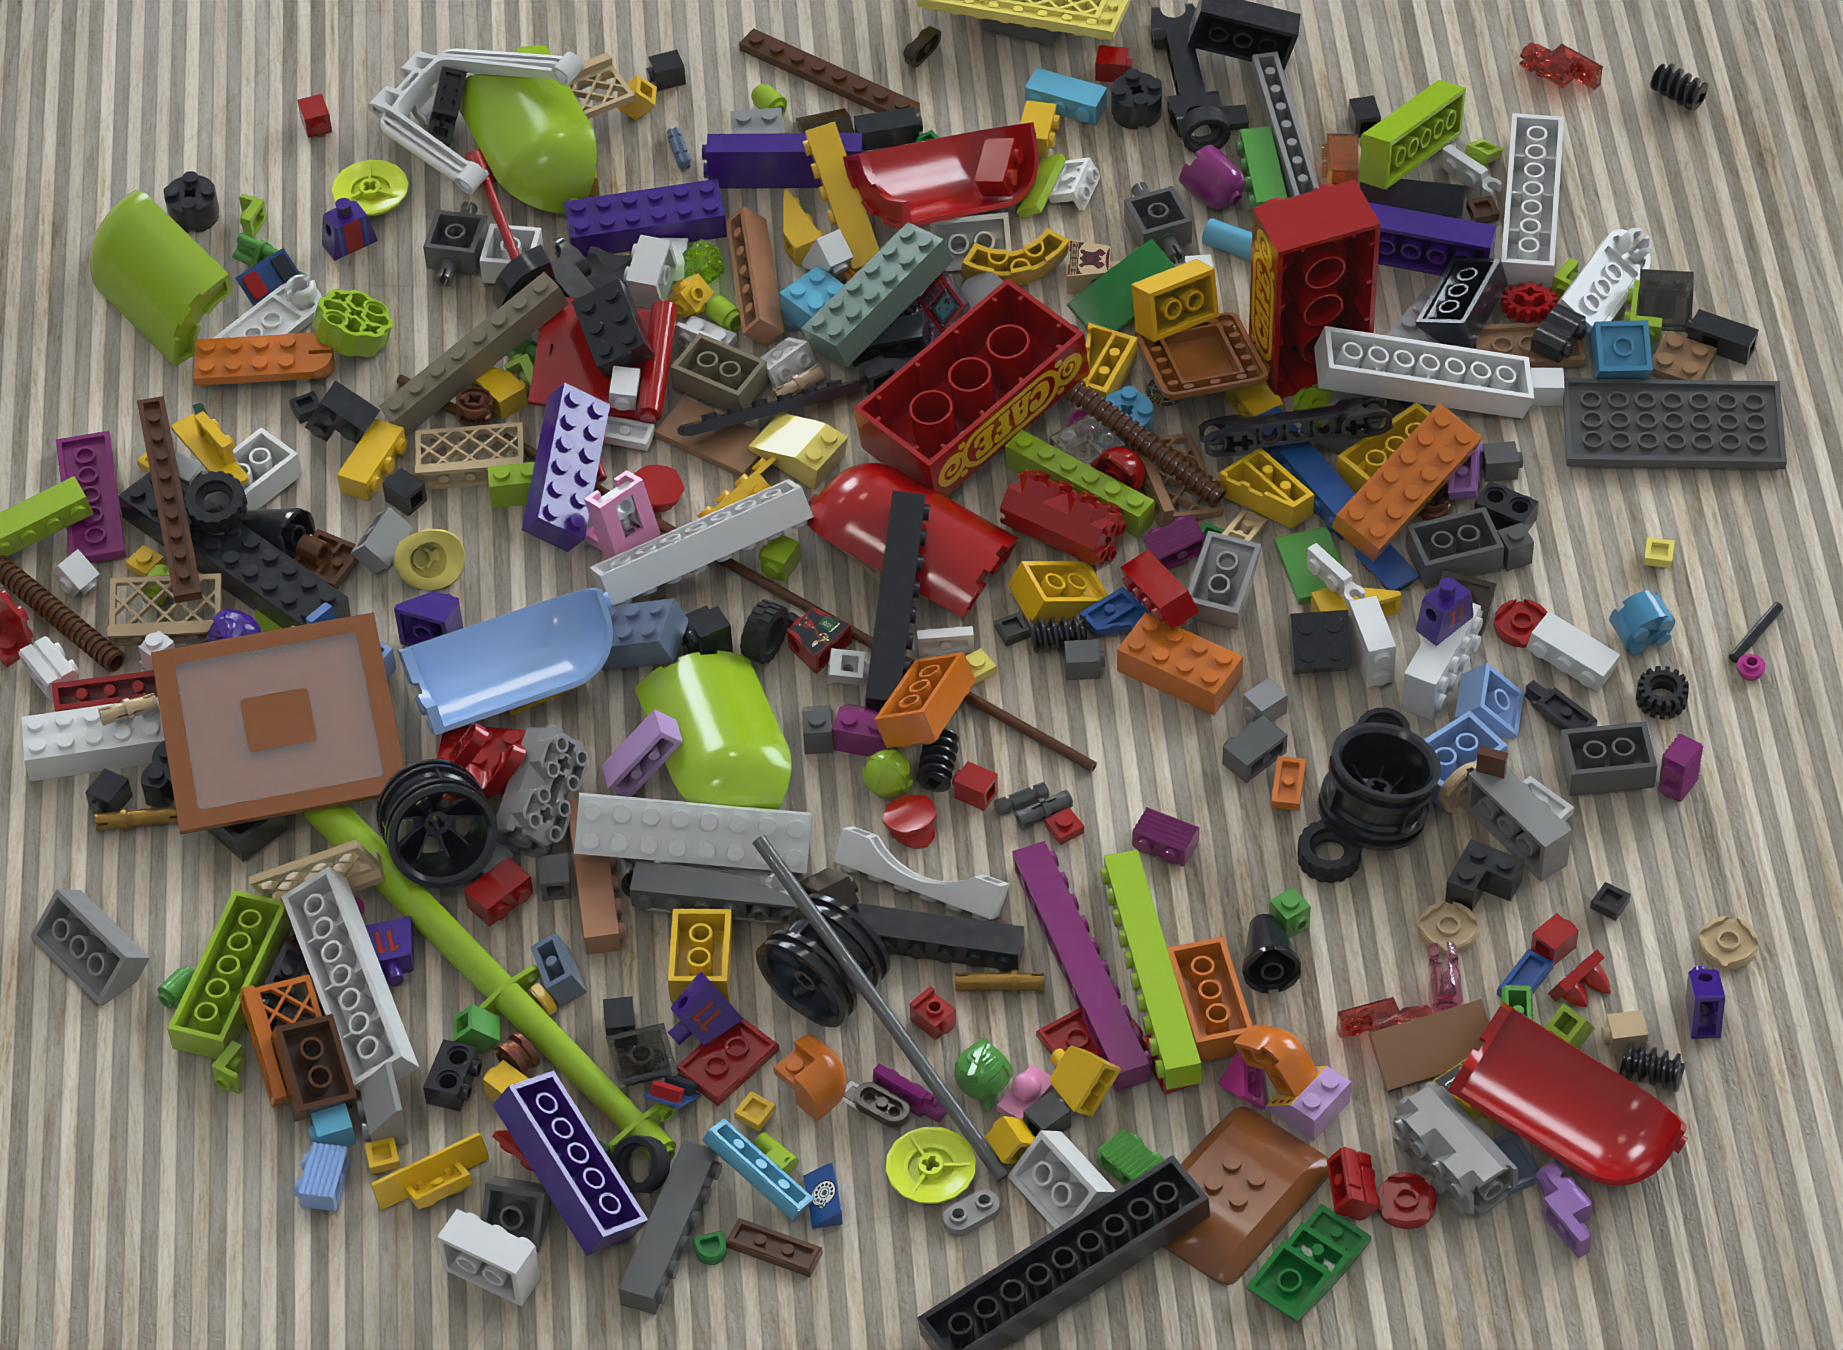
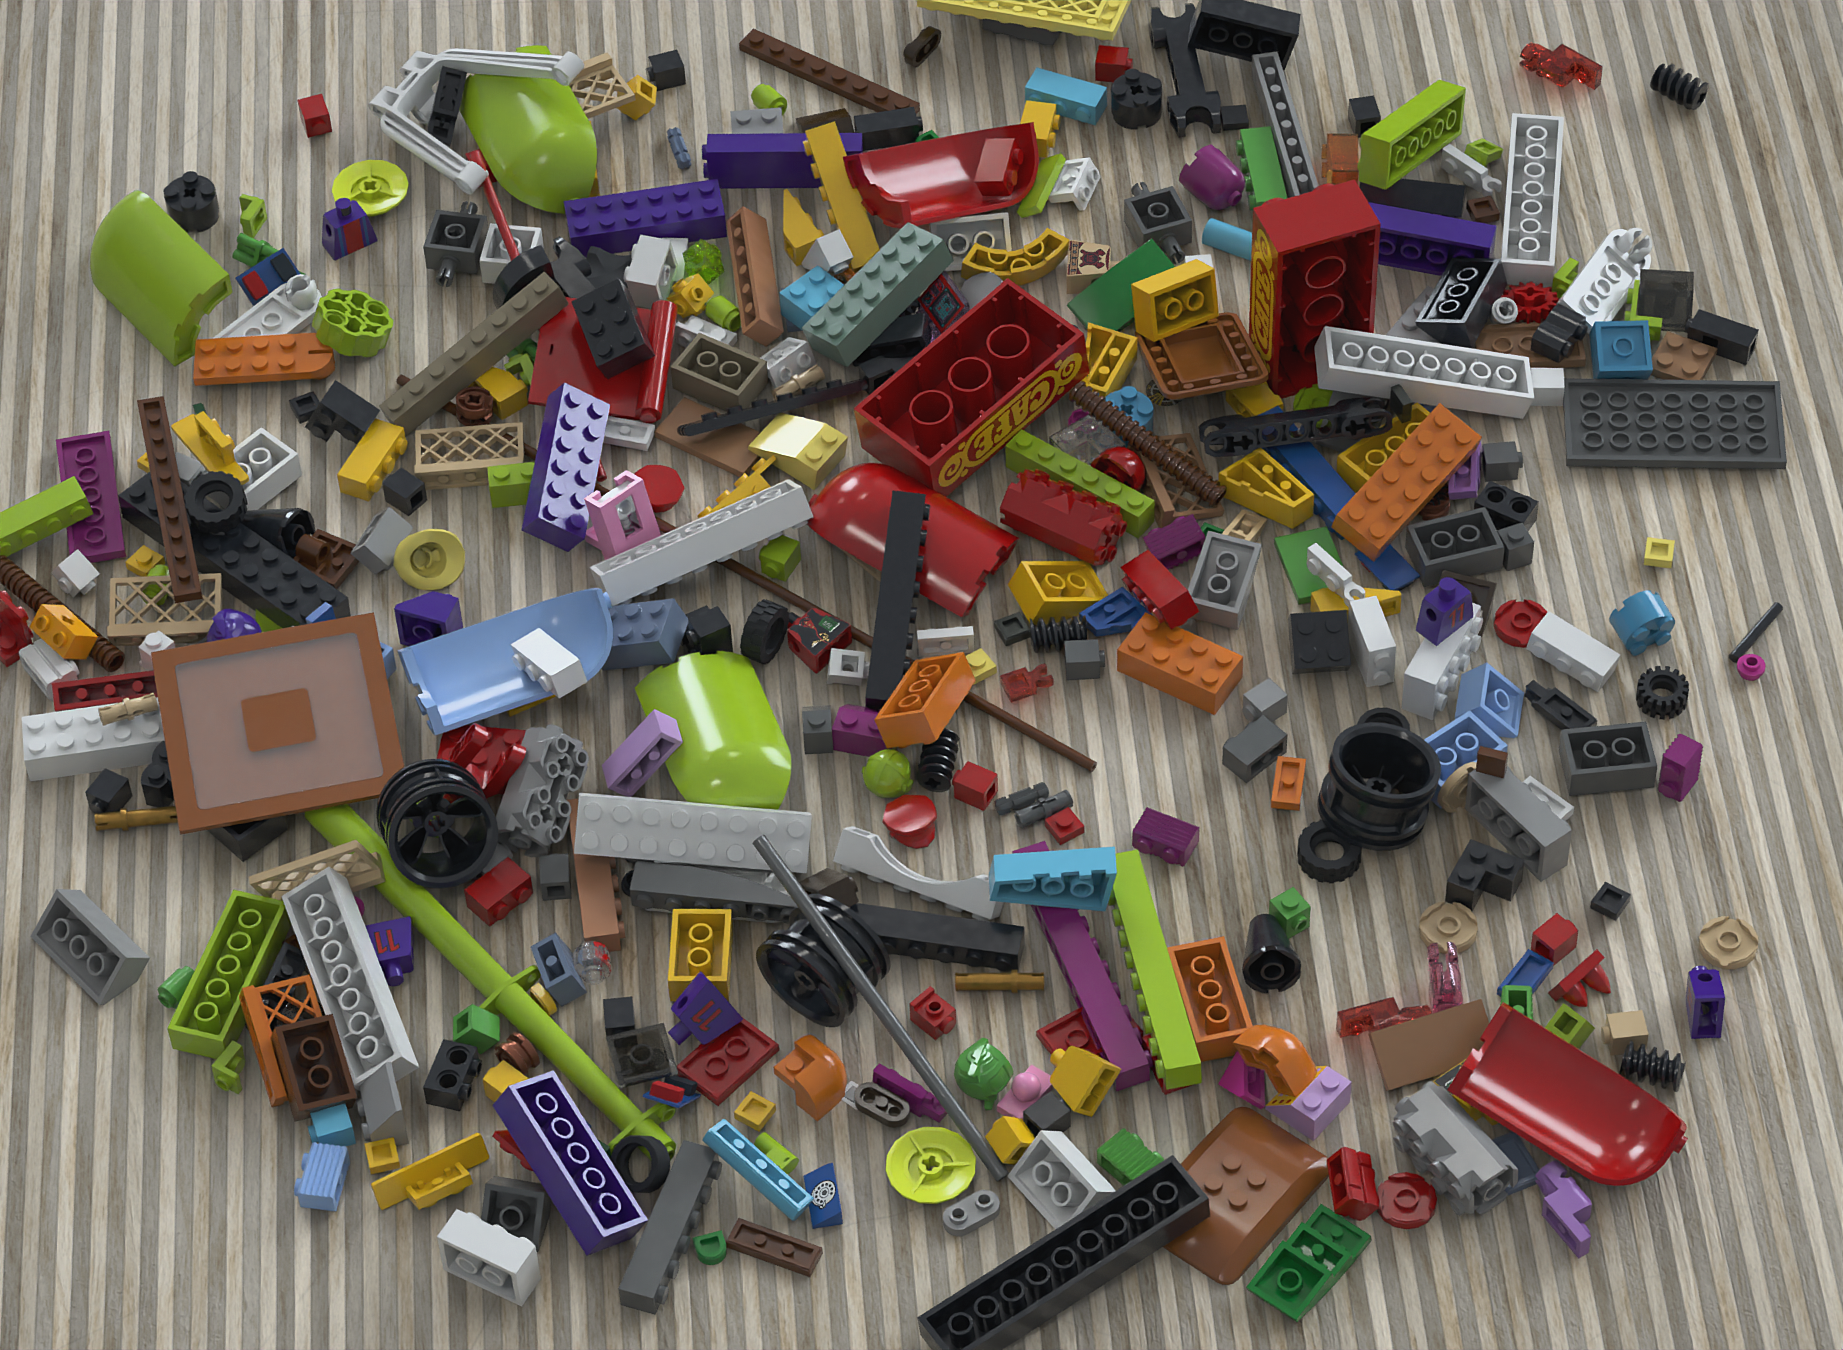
white brick [609,366,640,411] -> none
black tyre [1179,106,1231,153] -> none
none -> light orange brick [29,604,98,660]
none -> white brick [511,628,588,698]
none -> clear head [572,941,612,985]
none -> medium azure wedge [989,847,1117,911]
none -> clear red plate [1000,663,1054,702]
none -> pearl dark grey tile [1390,384,1412,423]
none -> white cone [1489,297,1518,324]

